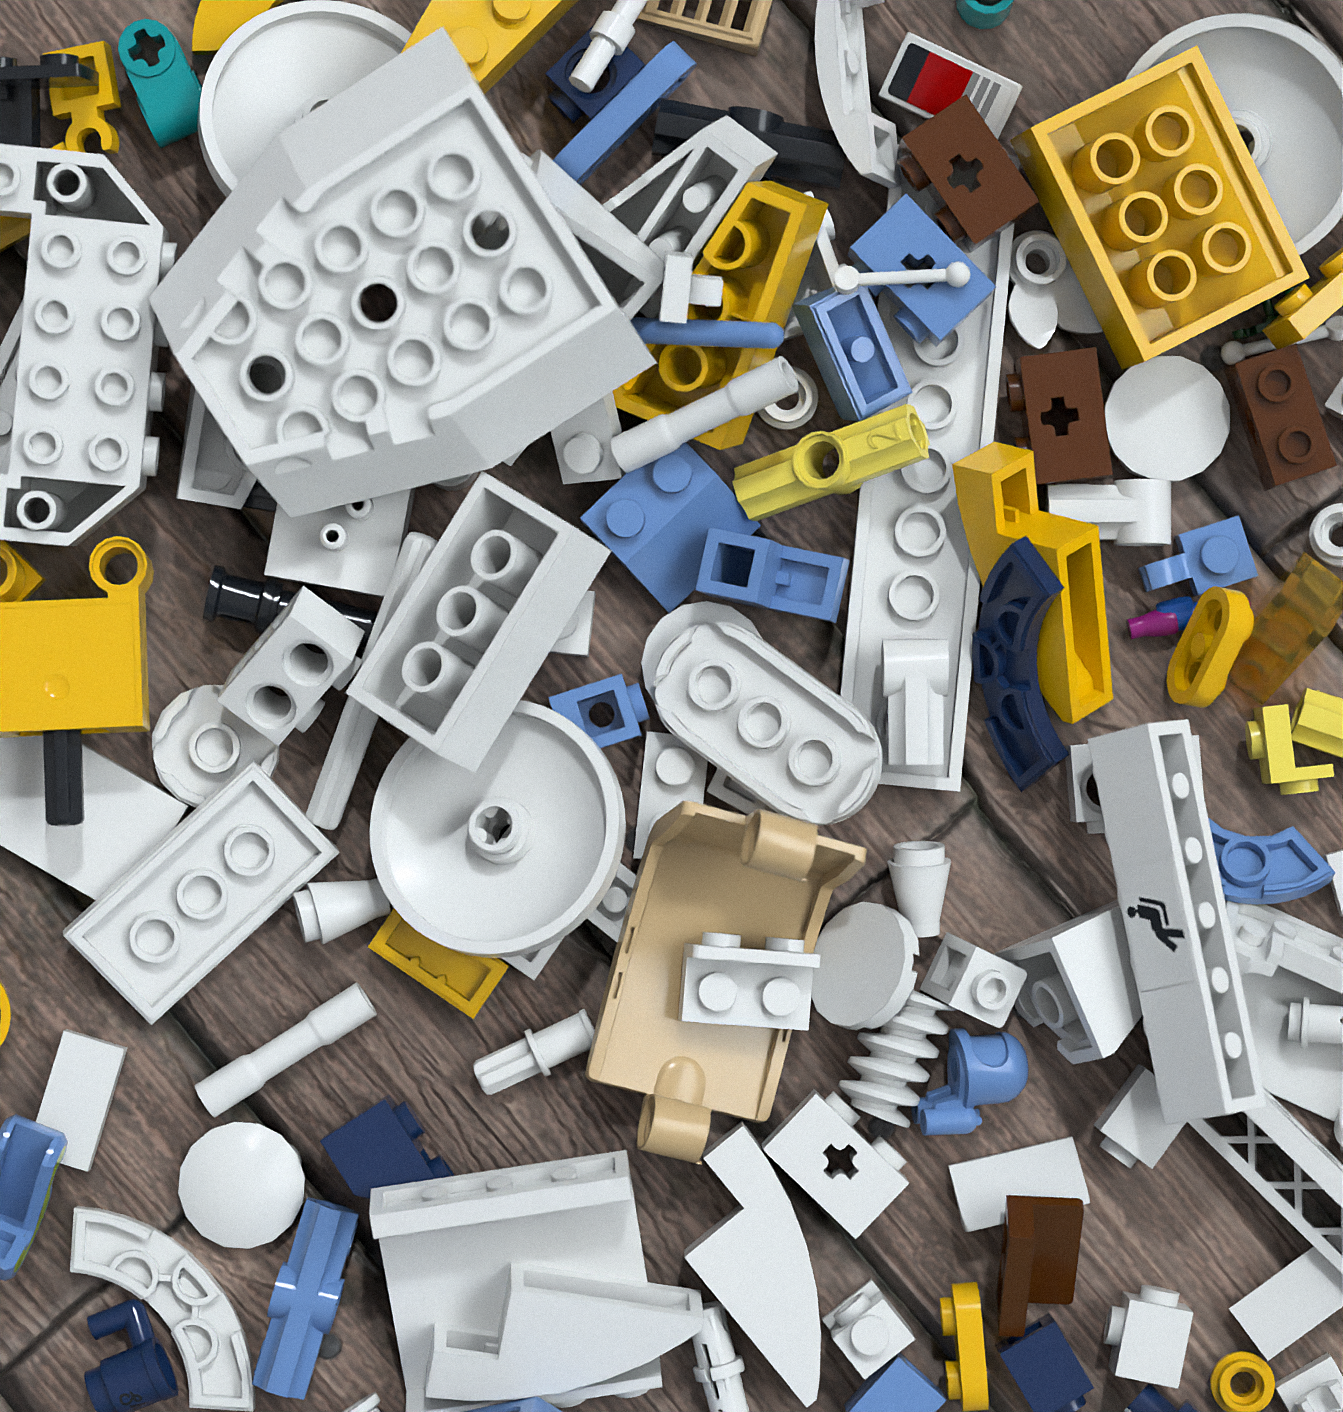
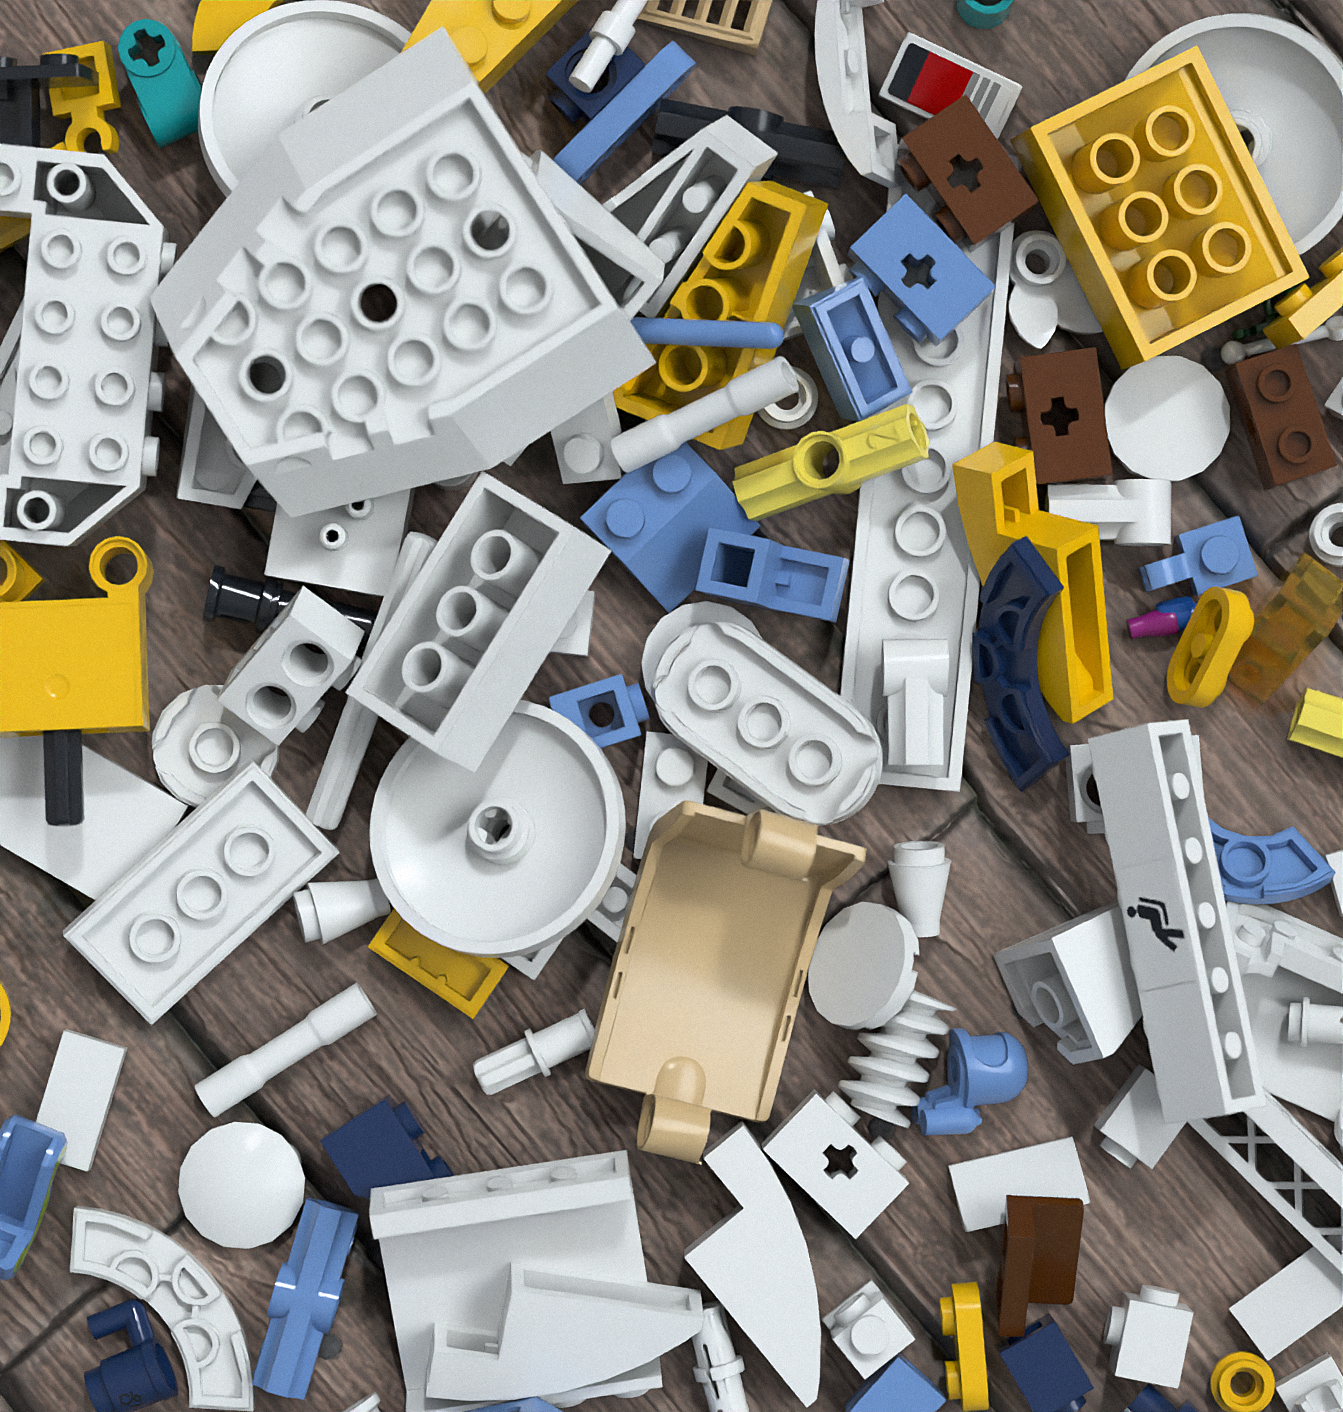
white tile [658,250,723,324] -> none
white bracket [678,932,821,1031] -> none
white hinge [834,261,971,295] -> none
white bracket [920,932,1027,1028] -> none
light yellow bracket [1245,704,1334,795] -> none

